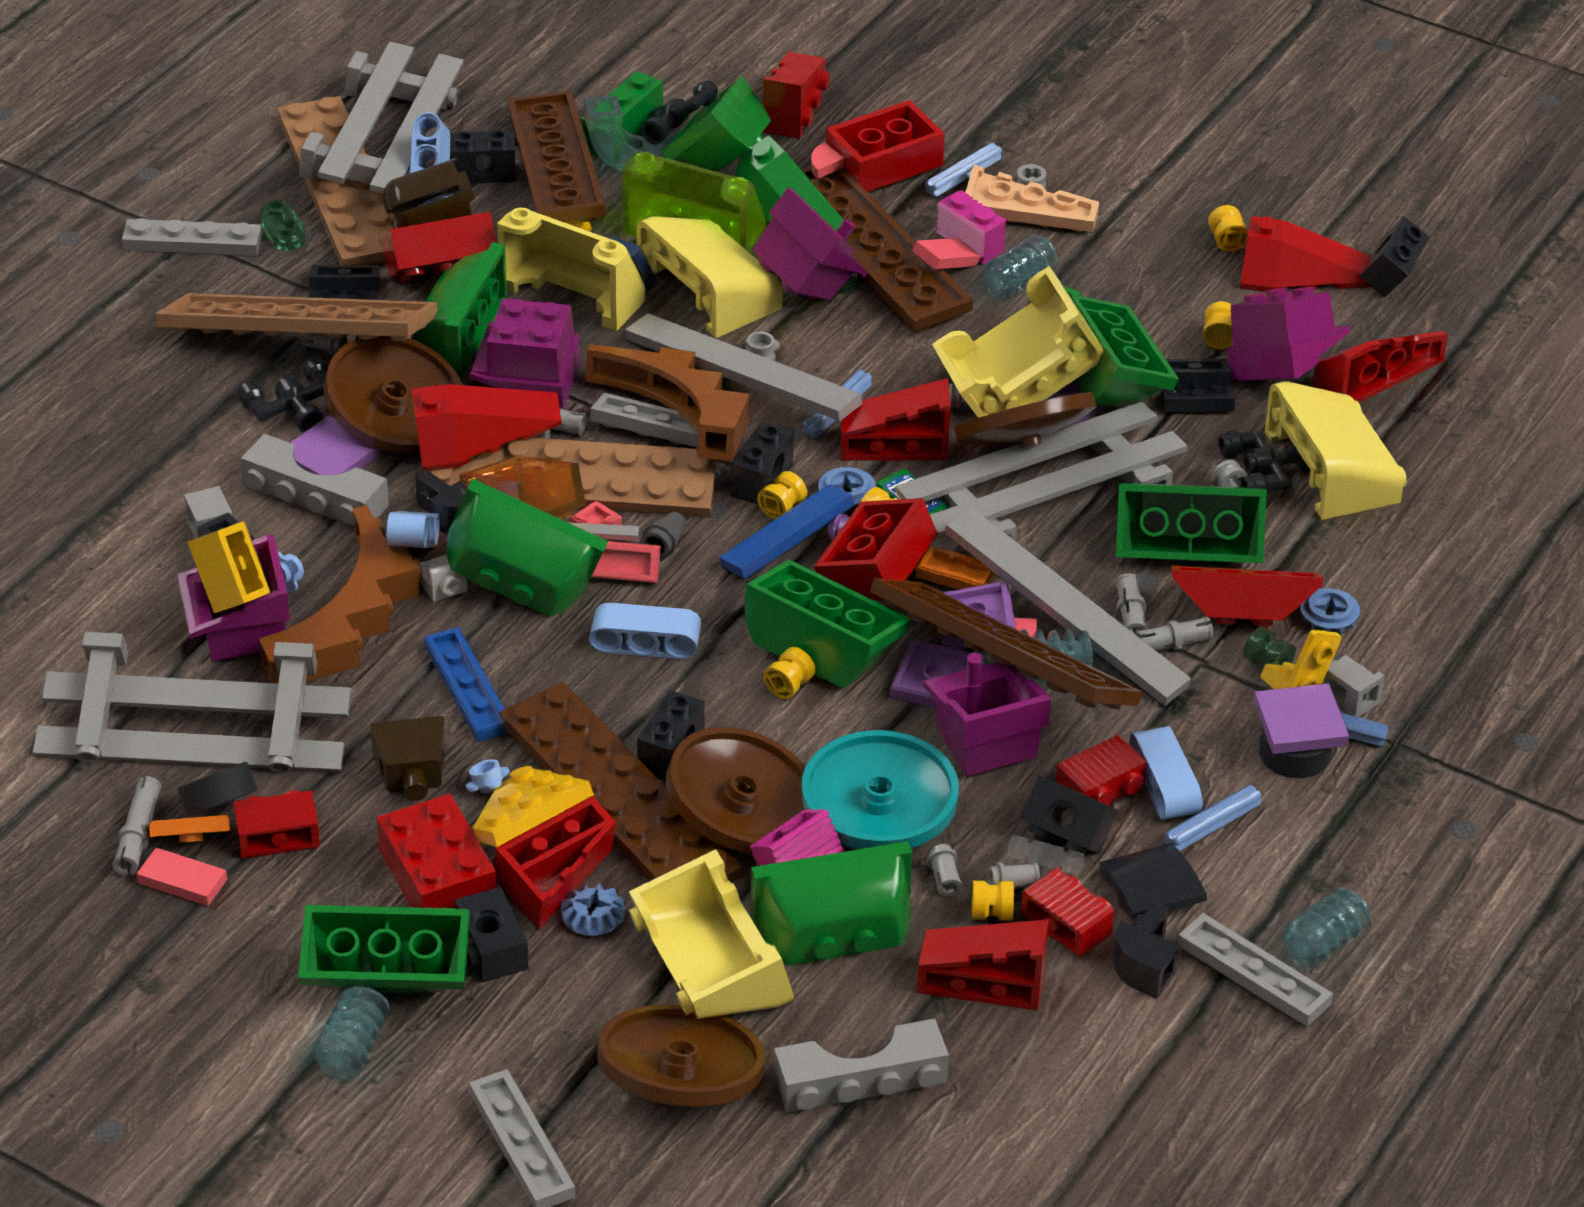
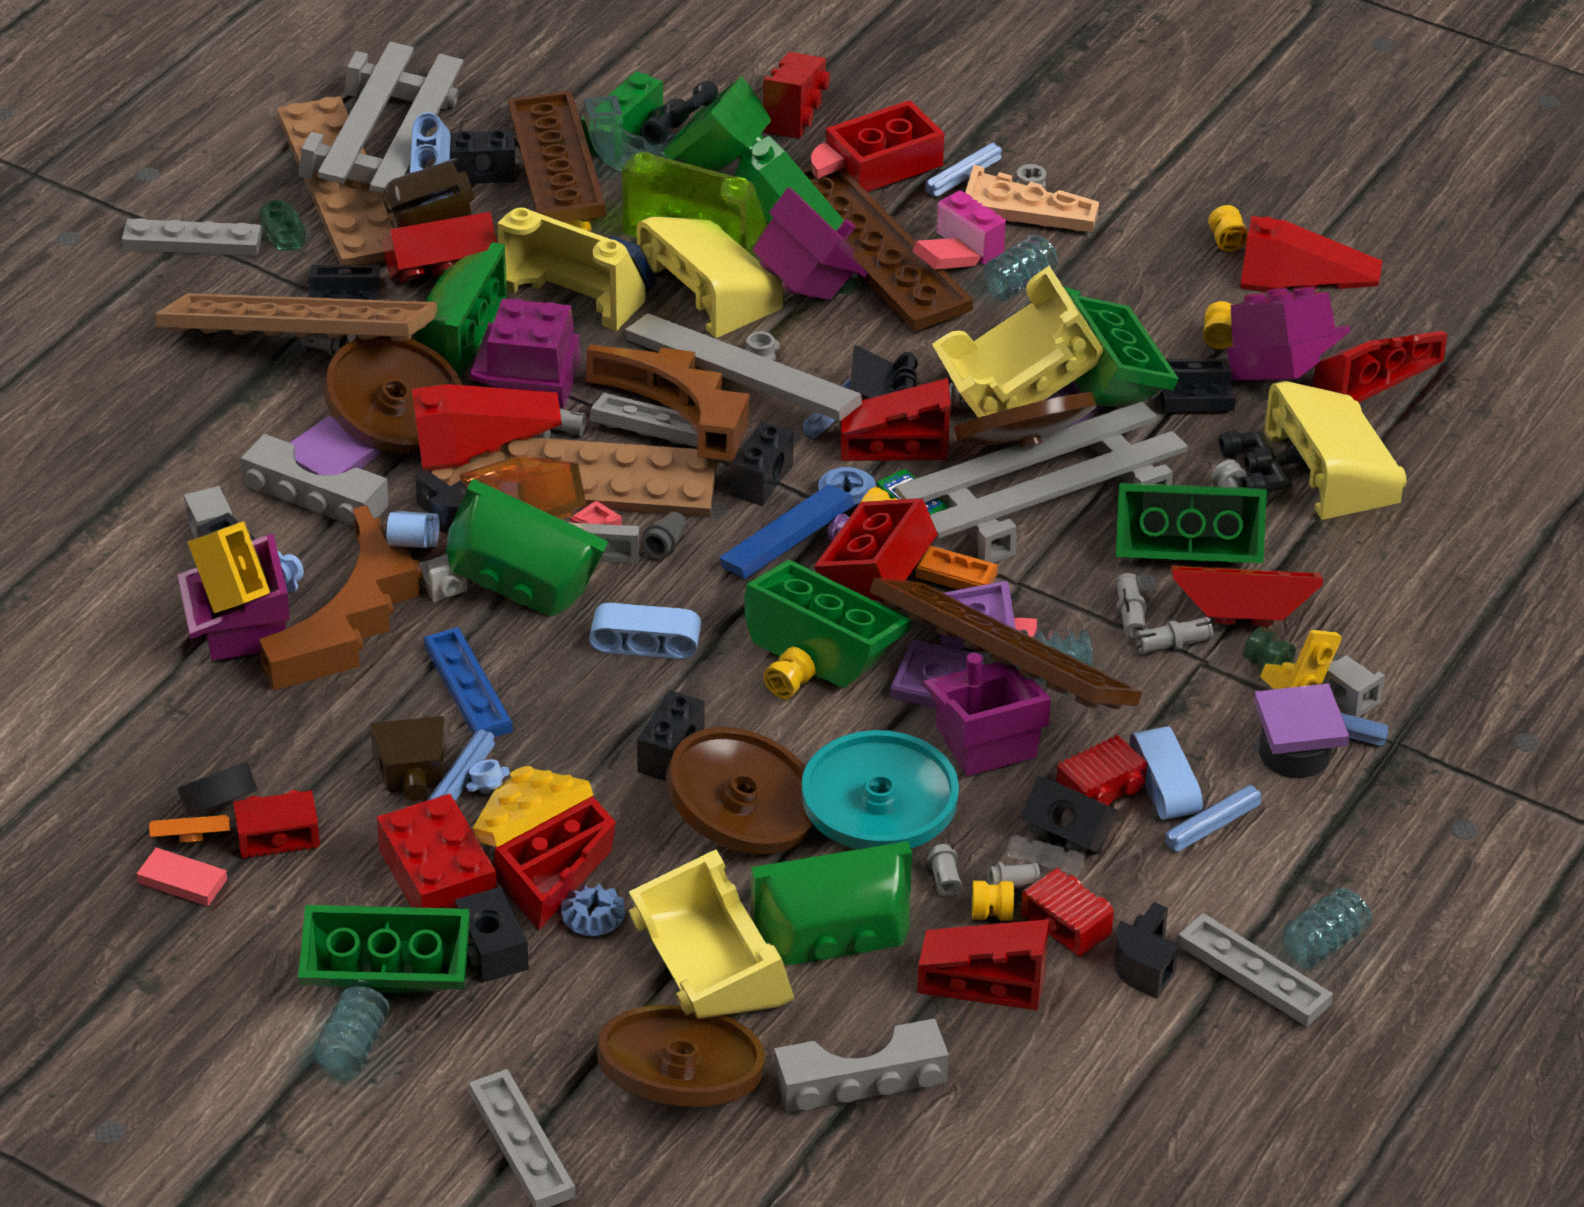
light grey fence [33,632,352,773] -> none
light grey pin [112,776,162,876] -> none
black piece [238,356,328,433] -> none
reddish brown plate [499,681,742,882] -> none
coral tile [591,541,661,583] -> none
dark pink brick [750,809,844,866] -> none
yellow wheel [757,471,807,520] -> none
light grey tile [945,507,1191,706] -> none
black slope [1099,843,1207,921] -> none
medium blue gear [1300,588,1360,634] -> none
black brick [1360,216,1430,297] -> none
none -> medium blue axle [427,729,495,801]
none -> black hinge [850,345,918,399]

